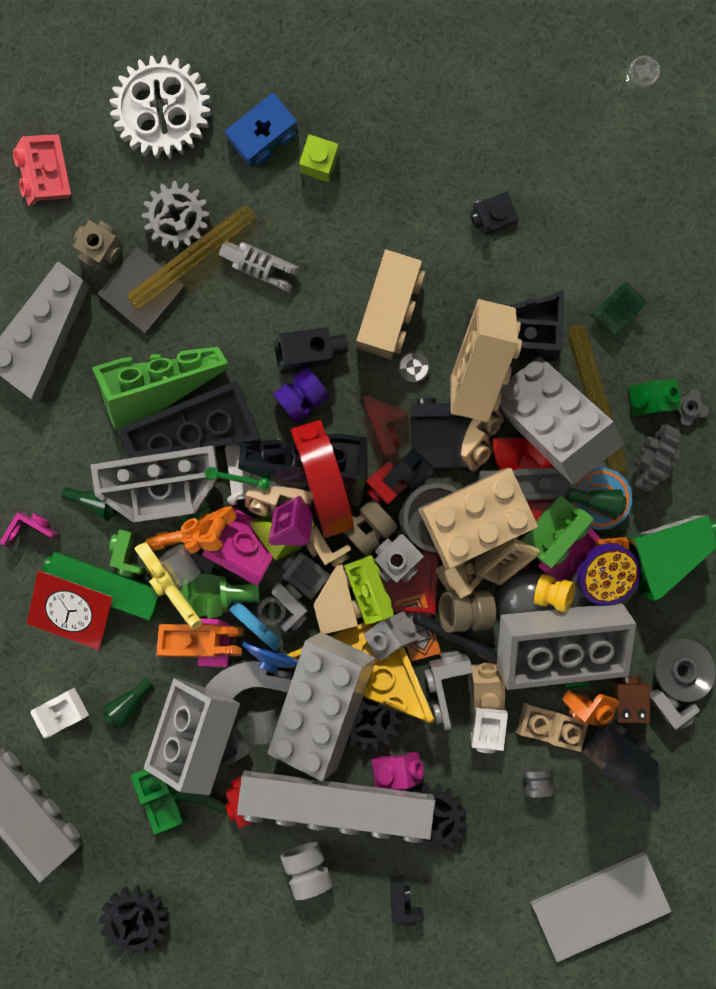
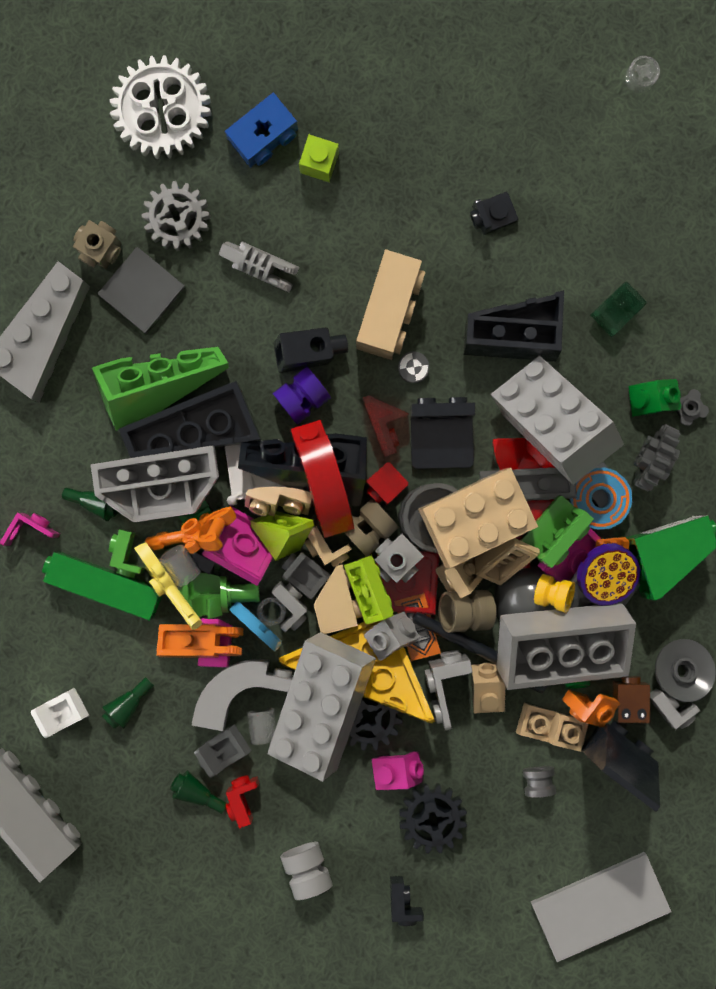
coral bracket [13,134,71,206] -> none
red sticker [26,570,112,650] -> none
black gear [99,885,169,958] -> none
clear yellow axle [127,205,255,309] -> none
green slope [131,769,185,835] -> none
light grey slope [143,678,240,795] -> none
green hinge [204,467,271,490] -> none
light grey brick [237,770,435,843] -> none
blue dish [242,641,298,673] -> none
magenta slope [268,496,313,546] -> none
black bracket [382,447,434,490] -> none
tan brick [451,299,522,422] -> none
tan slope [461,409,504,472] -> none
white bracket [470,707,508,753] -> none
dark green cone [566,488,627,520] -> none
clear yellow axle [568,324,628,473] -> none

